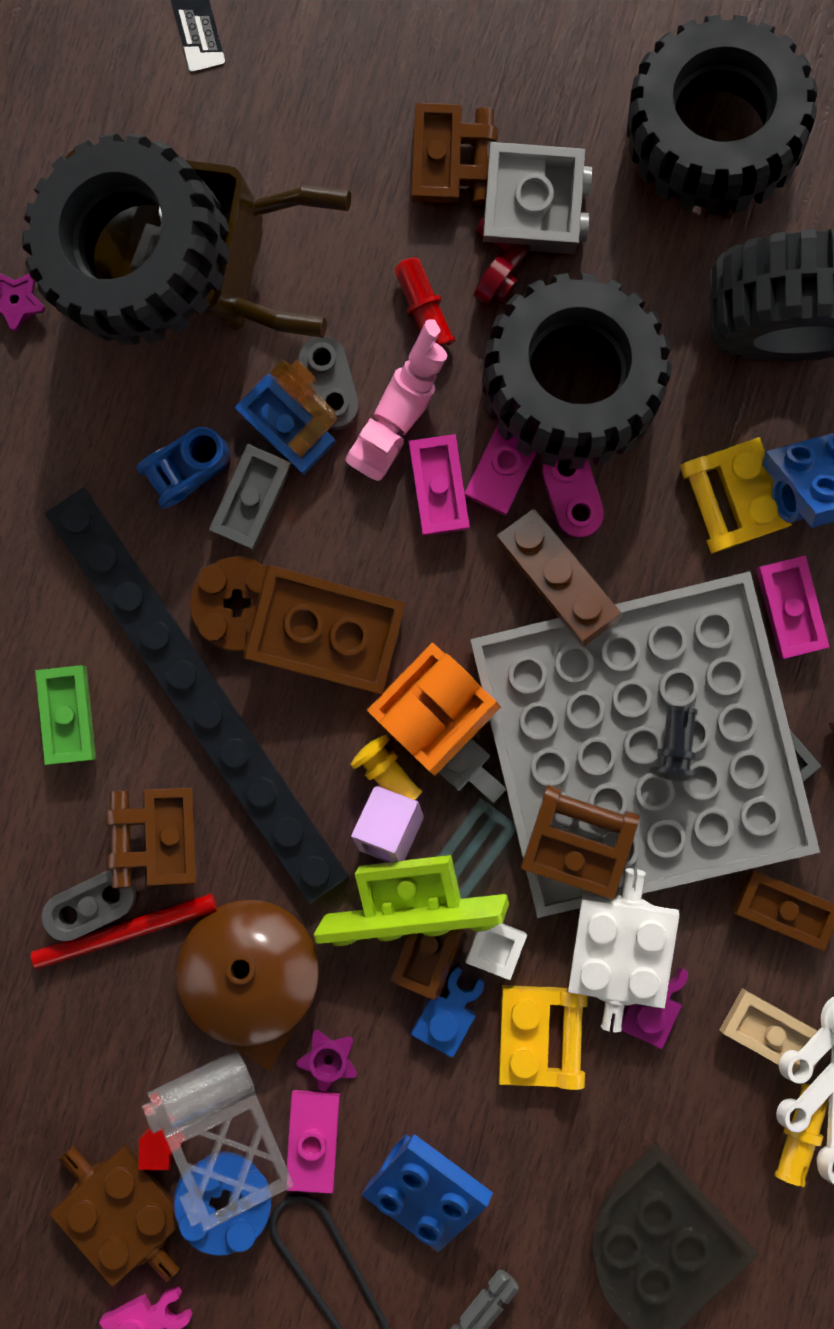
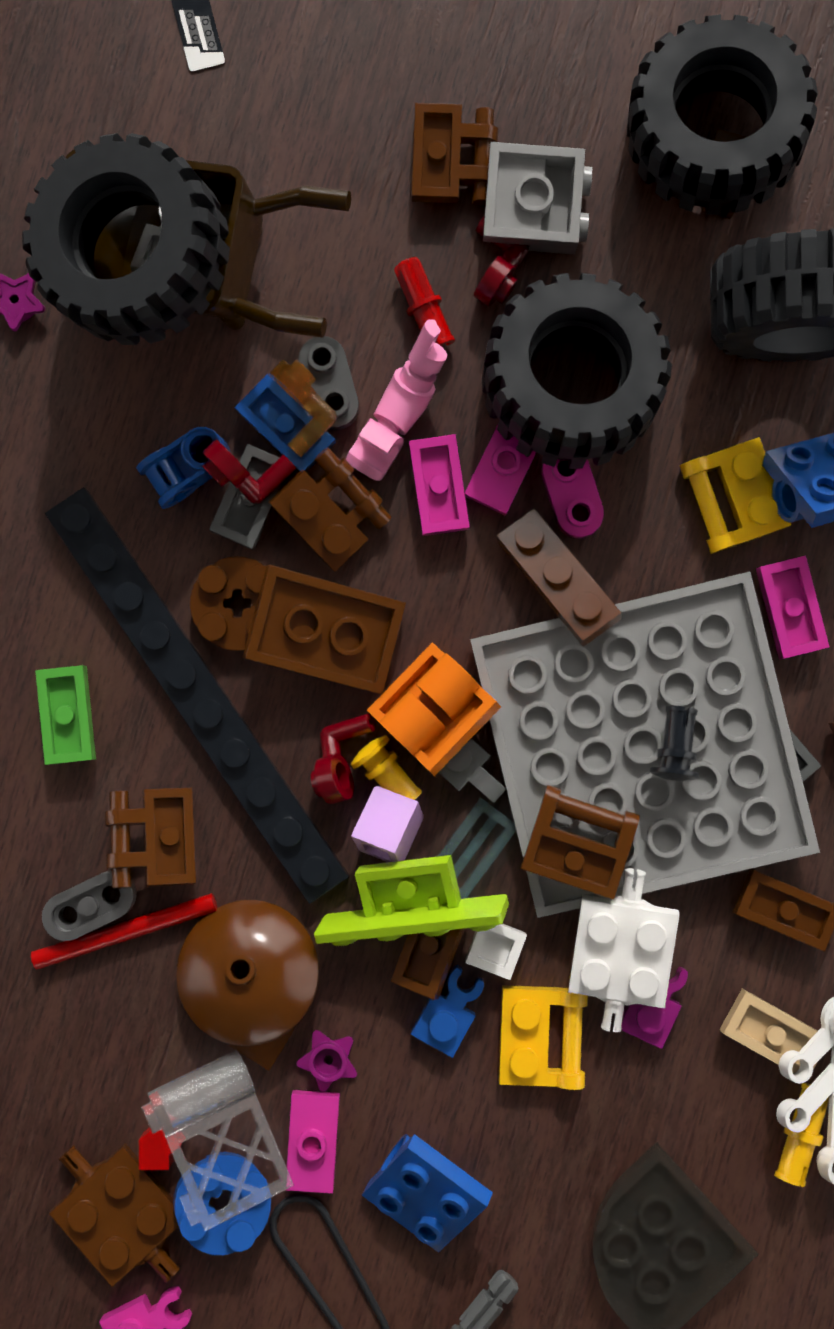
none -> dark red plate [202,439,296,504]
none -> reddish brown plate [268,447,392,572]
none -> dark red plate [311,713,375,804]

